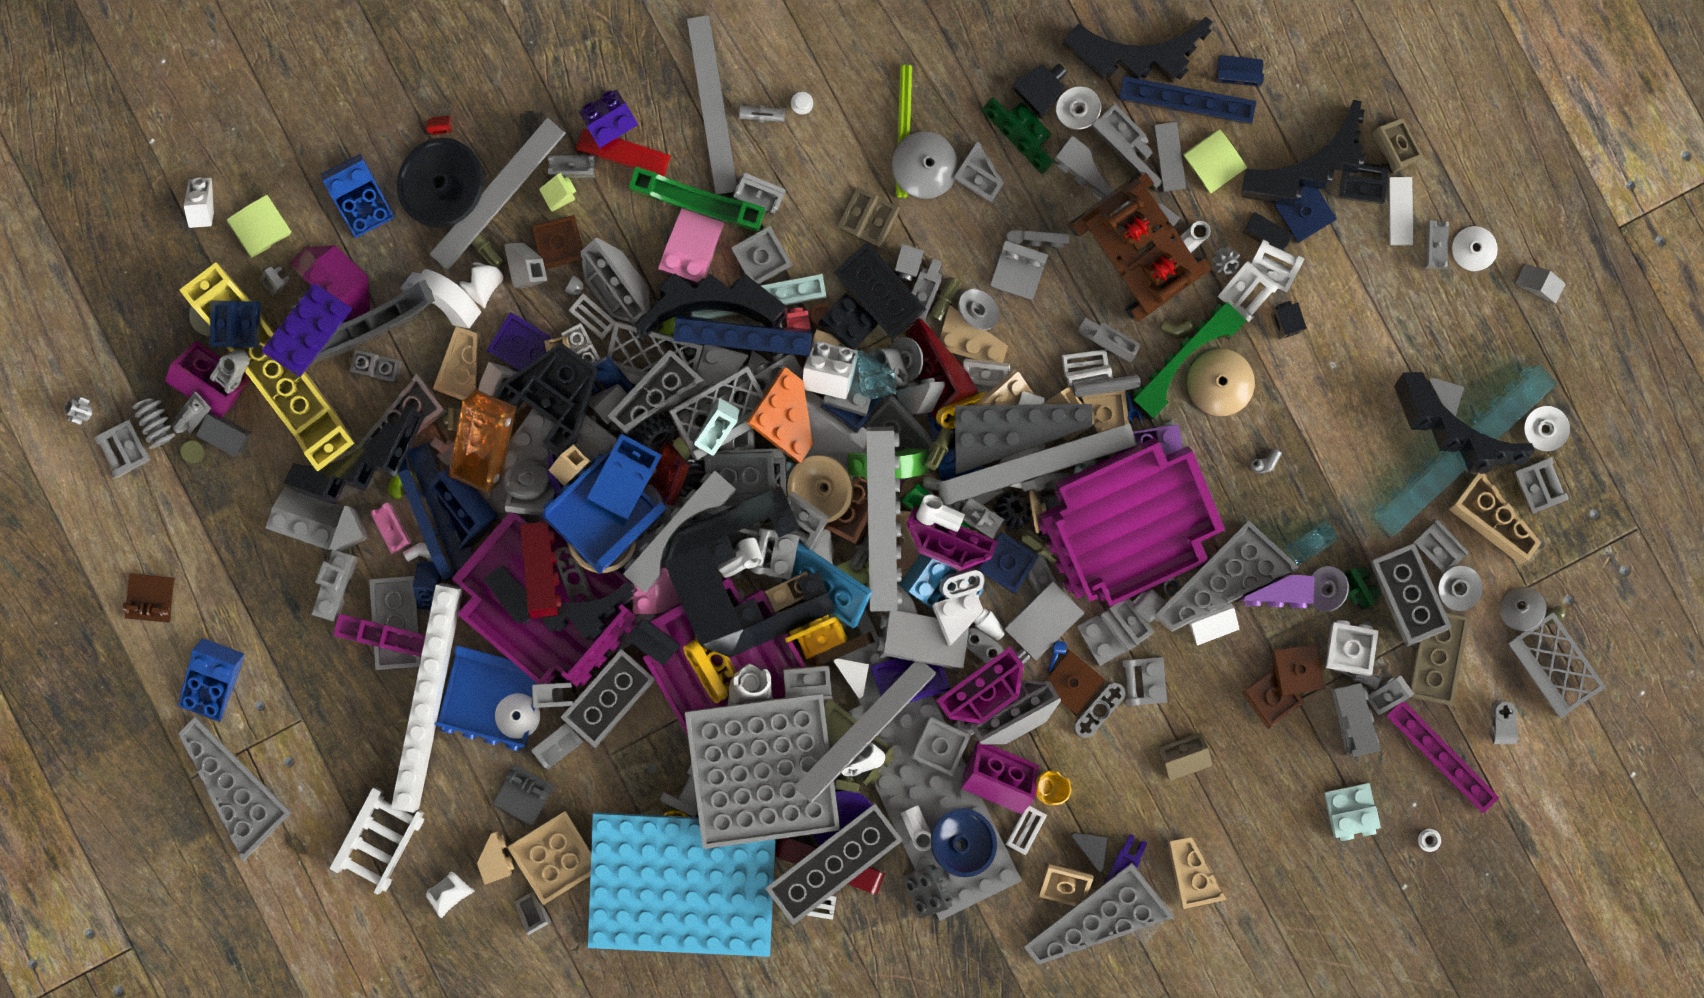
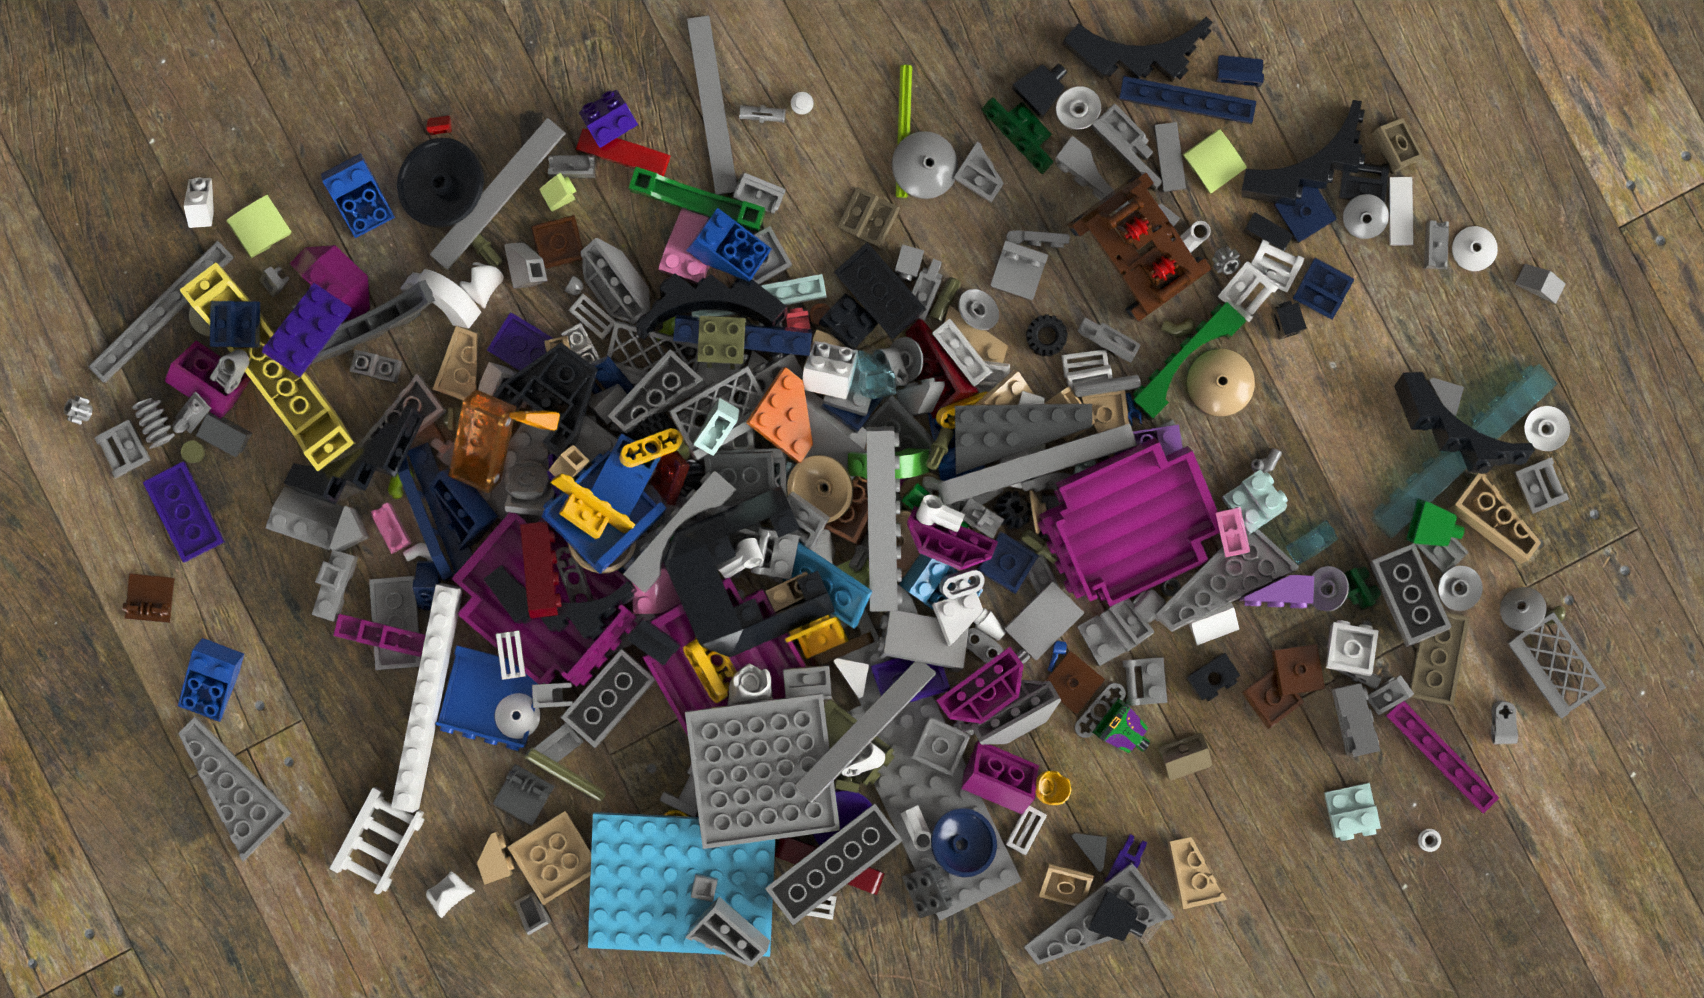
none -> light grey tile [88,241,235,383]
none -> dark purple plate [143,462,225,563]
none -> white tile [496,631,526,680]
none -> light orange slope [509,411,560,431]
none -> olive axle [525,748,606,802]
none -> yellow bracket [551,473,635,539]
none -> yellow beam [619,428,683,467]
none -> light grey wedge [685,897,770,967]
none -> blue slope [686,208,772,282]
none -> light grey tile [691,874,718,902]
none -> olive plate [697,316,746,370]
none -> white plate [932,319,992,386]
none -> black tyre [1026,314,1068,357]
none -> black torso [1088,887,1147,941]
none -> torso [1092,698,1150,753]
none -> black brick [1185,653,1240,702]
none -> bright pink hinge [1216,507,1250,558]
none -> light aqua plate [1222,469,1288,535]
none -> dark blue slope [1293,257,1355,320]
none -> light grey dish [1343,194,1389,239]
none -> green torso [1406,498,1465,546]

